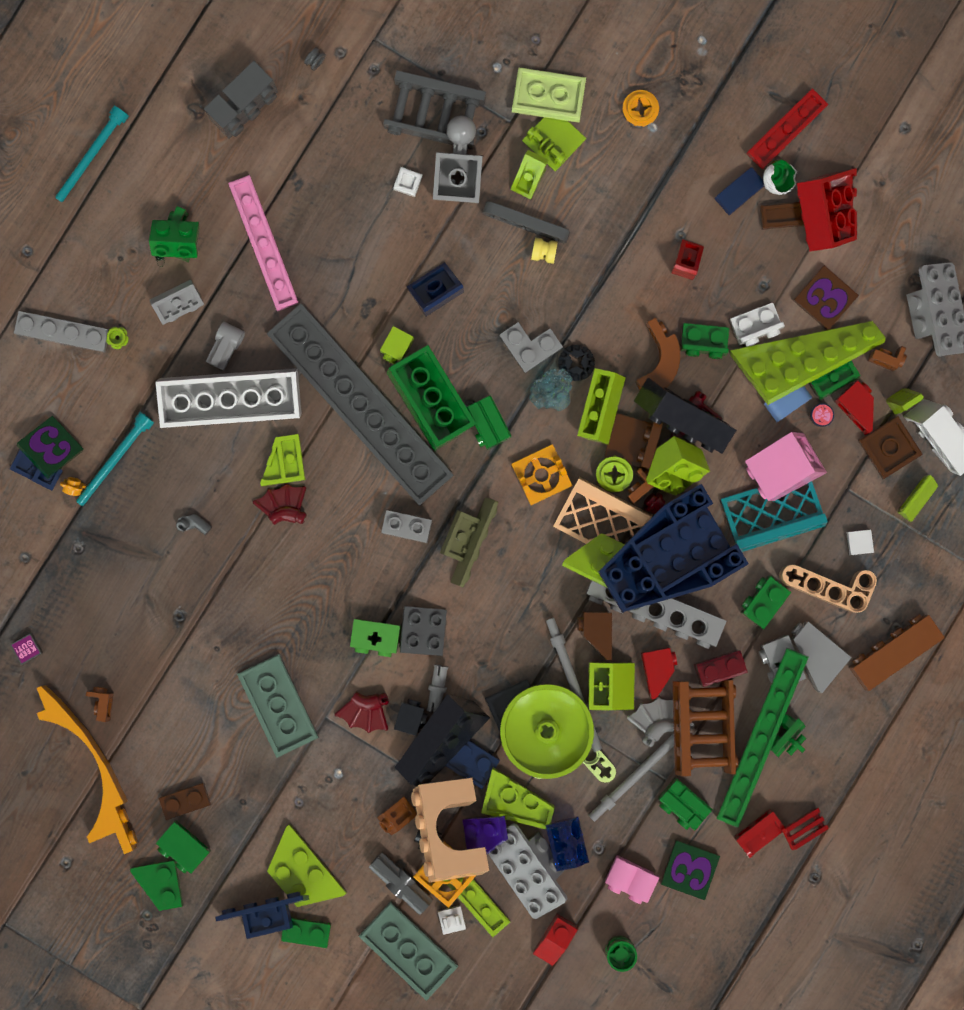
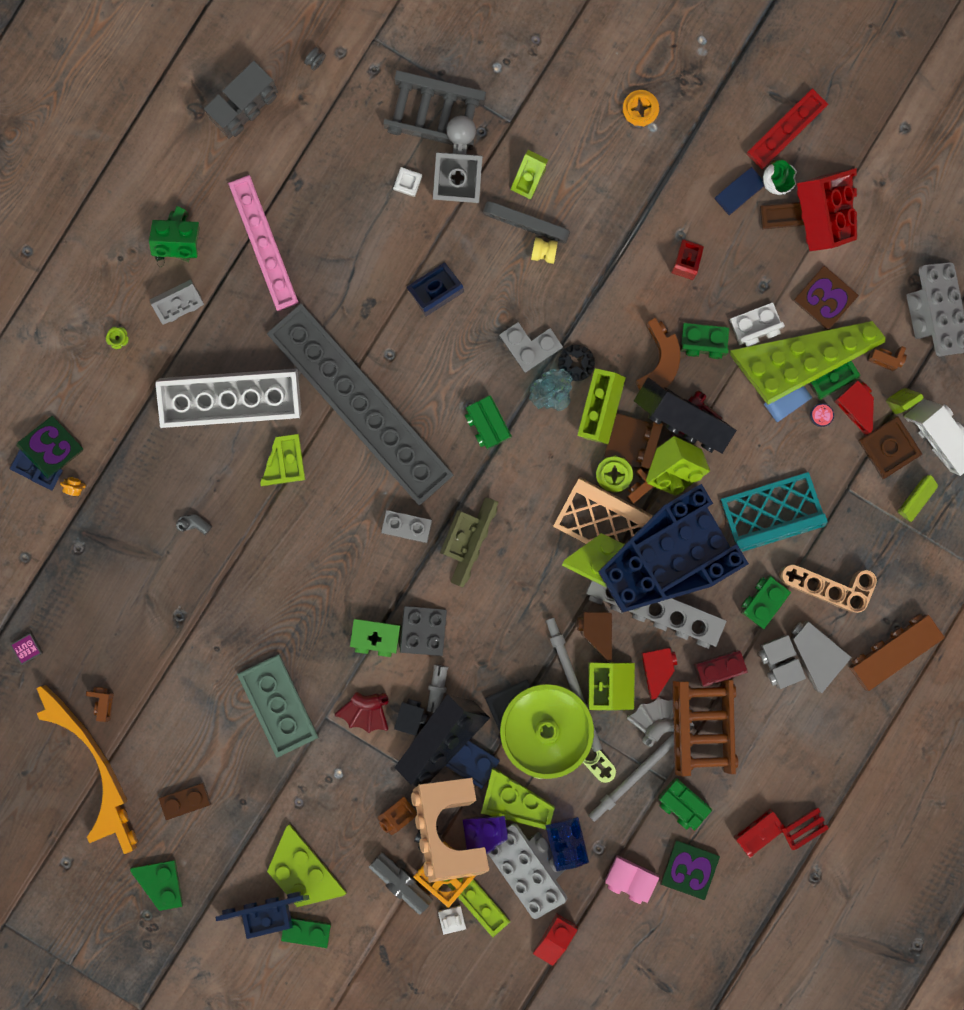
light grey plate [14,311,109,353] -> none
teal piece [55,105,129,202] -> none
teal piece [76,411,155,506] -> none
green brick [155,820,211,874] -> none
light grey piece [206,321,245,371] -> none
dark red arm [253,484,307,525] -> none
sand green tile [359,901,458,1001] -> none
lime brick [380,326,414,364] -> none
green slope [387,345,476,451] -> none
light orange piece [511,444,573,506] -> none
yellowish green tile [512,67,586,123] -> none
lime hinge [522,117,587,172] -> none
green wheel [605,935,637,972] -> none
dark red plate [644,493,665,514] -> none
green tile [717,648,809,828] -> none
bright pink slope [745,432,827,501] -> none
green hips [771,714,807,758] -> none
white tile [847,530,874,555] -> none

